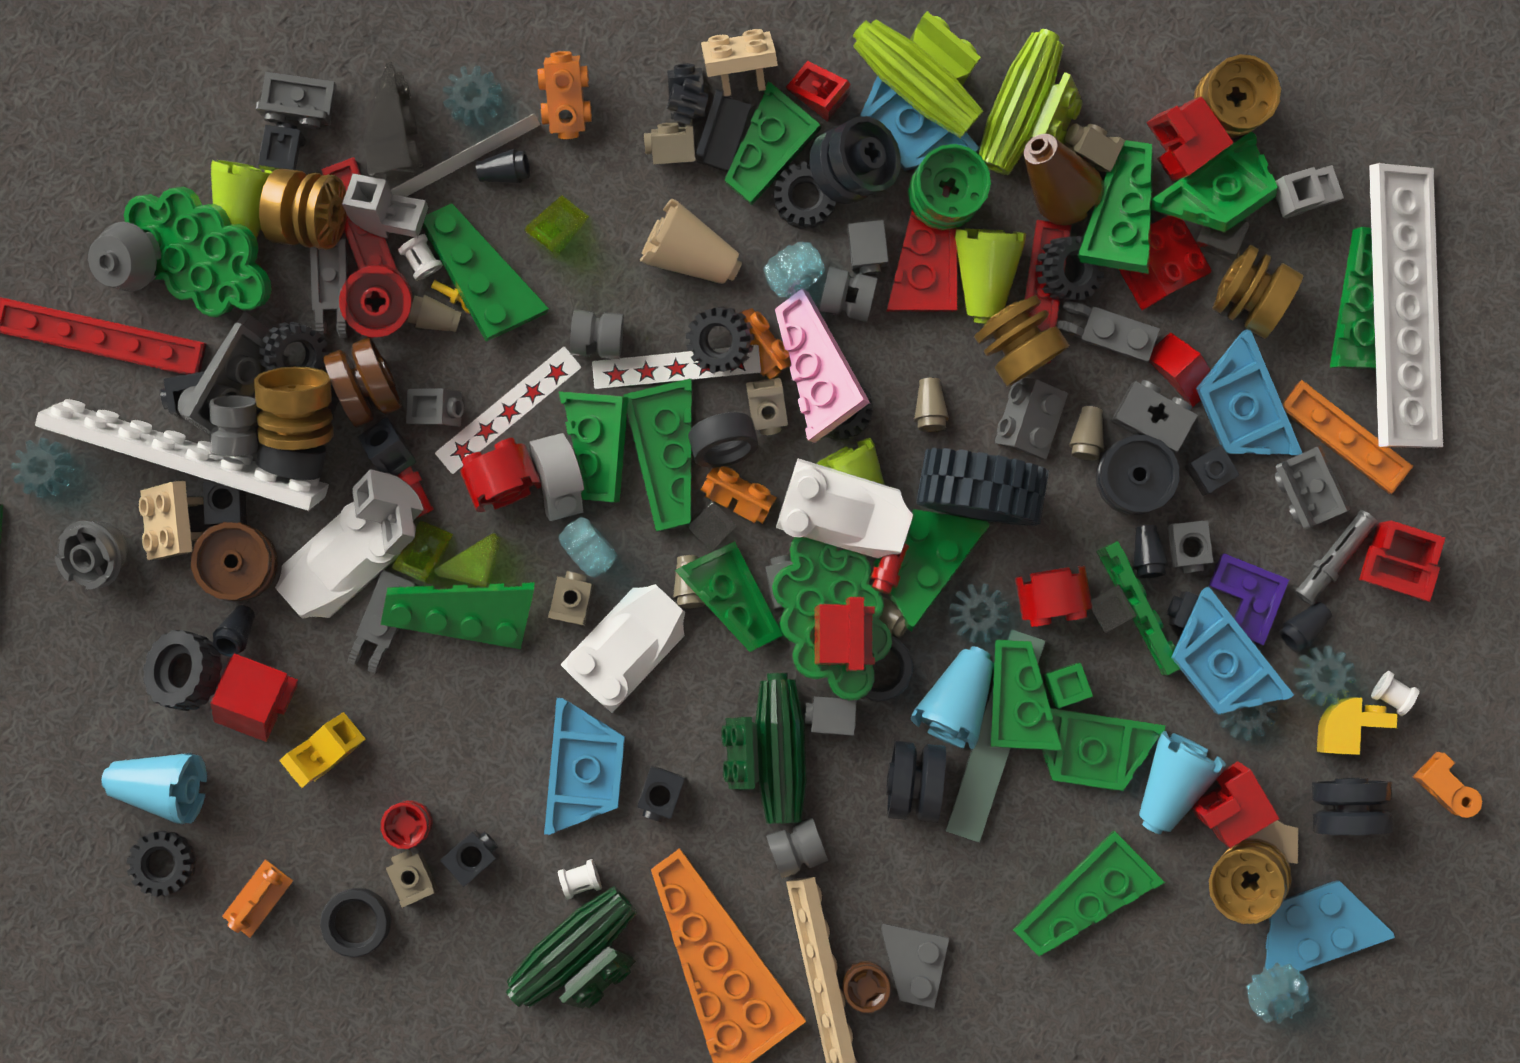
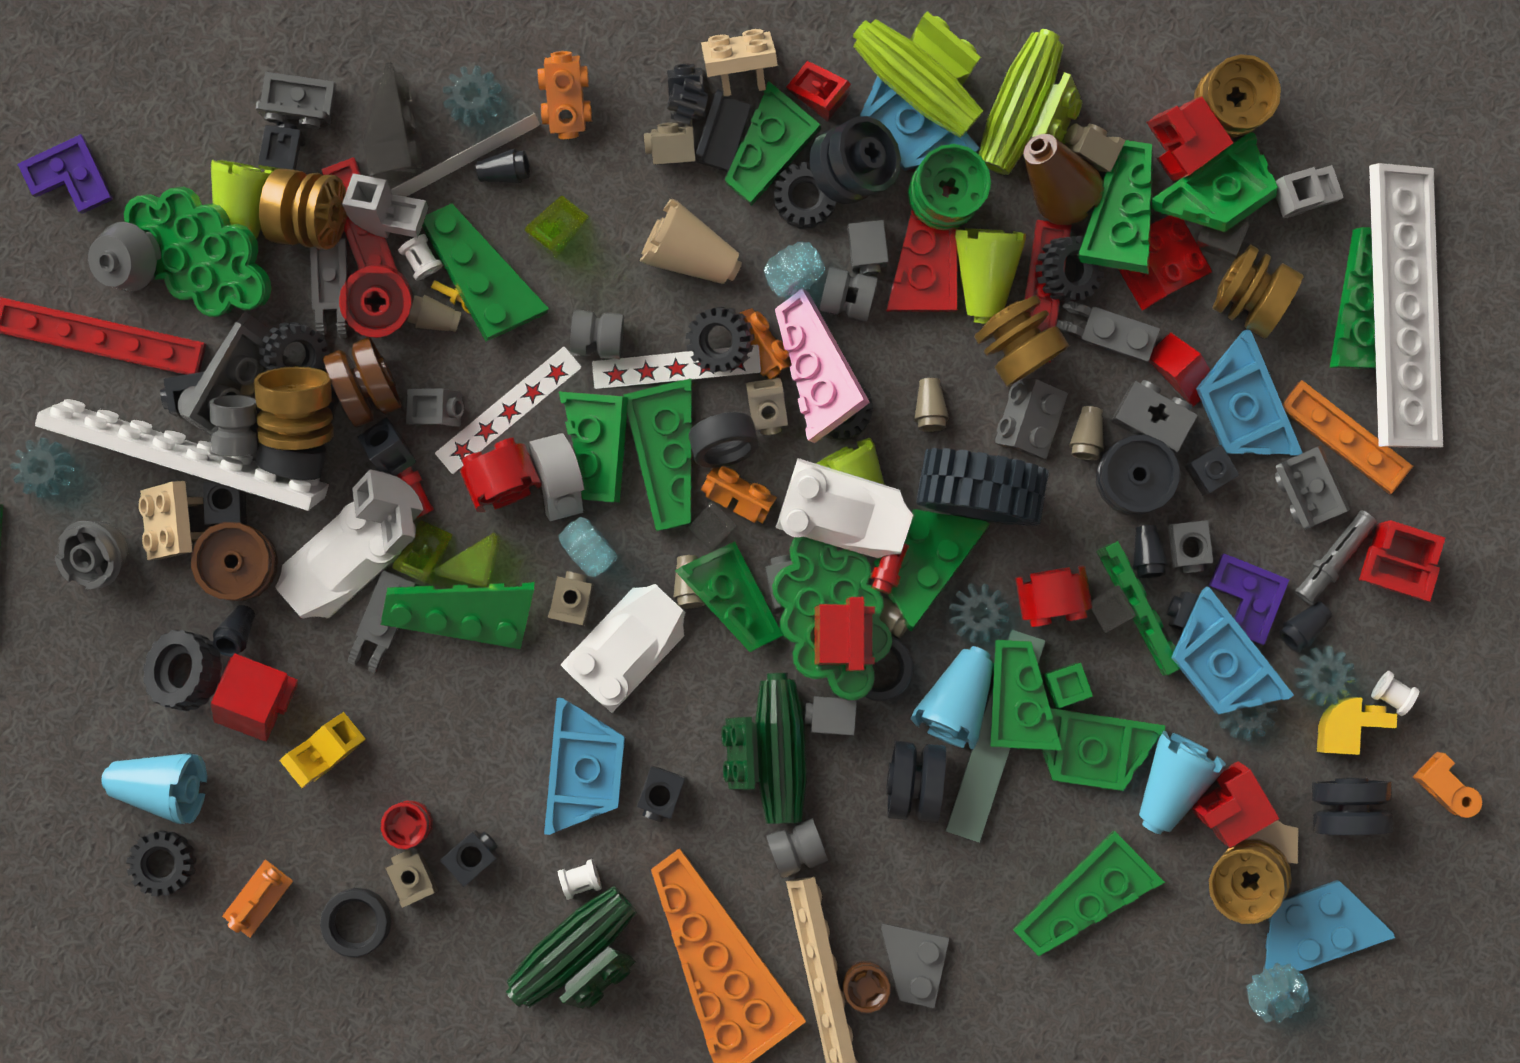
none -> dark purple plate [18,134,113,214]

